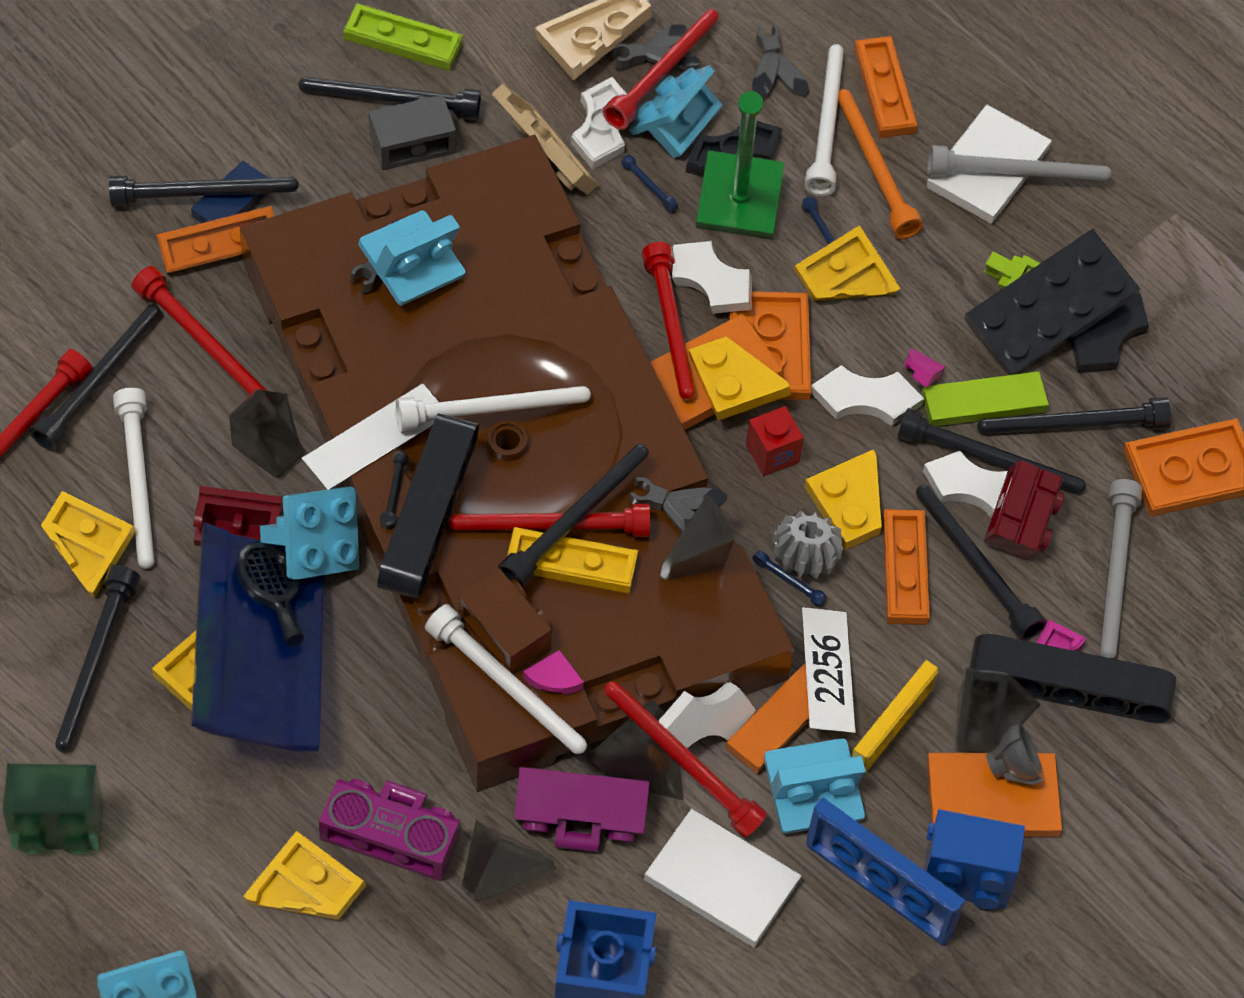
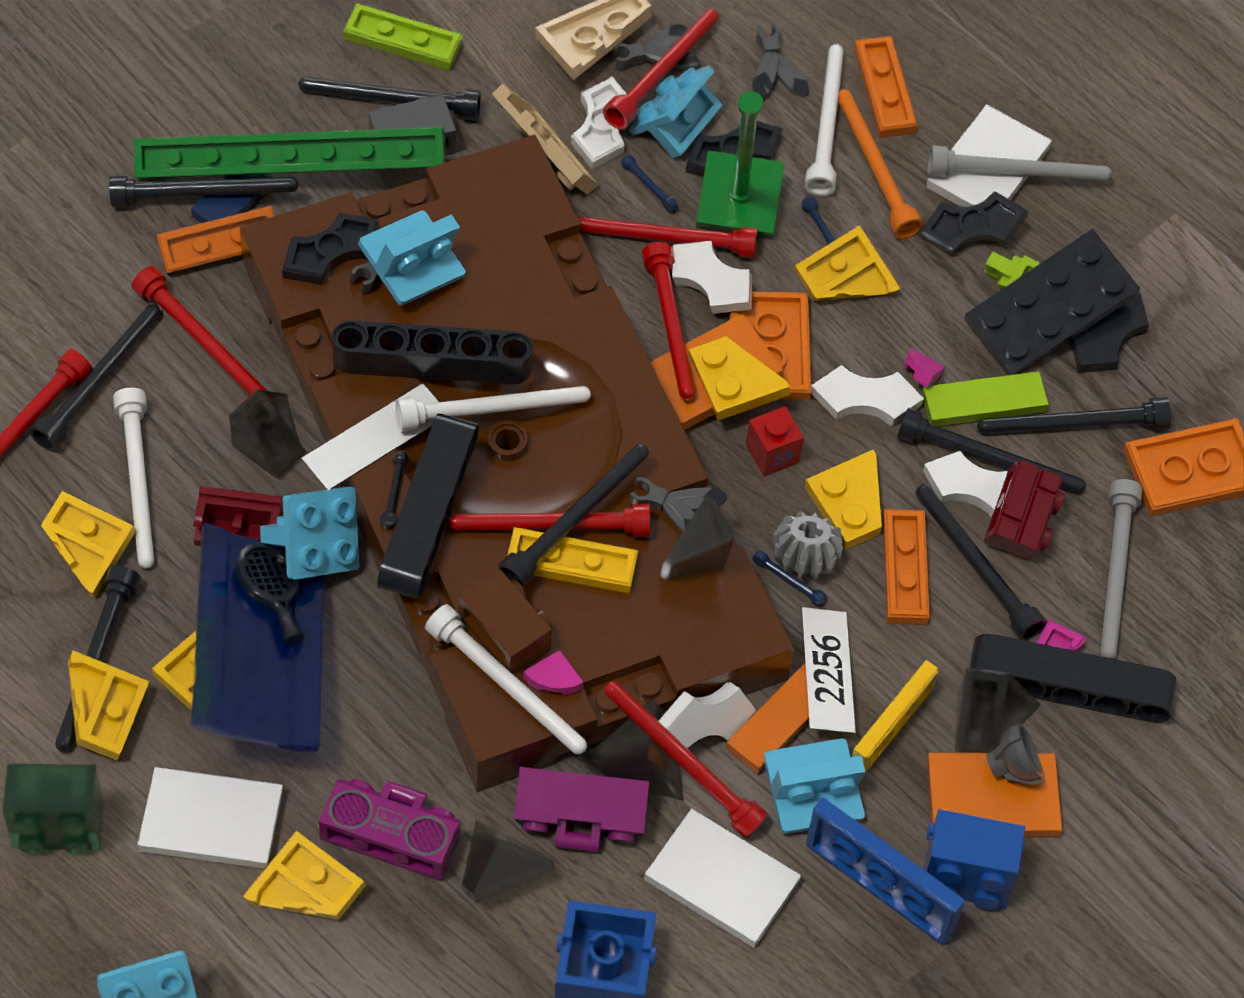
none -> yellow wing [68,650,149,761]
none -> green plate [134,127,446,179]
none -> white tile [138,767,283,869]
none -> black tile [282,213,379,285]
none -> black beam [332,321,533,385]
none -> red piece [577,216,757,259]
none -> black tile [920,191,1028,257]

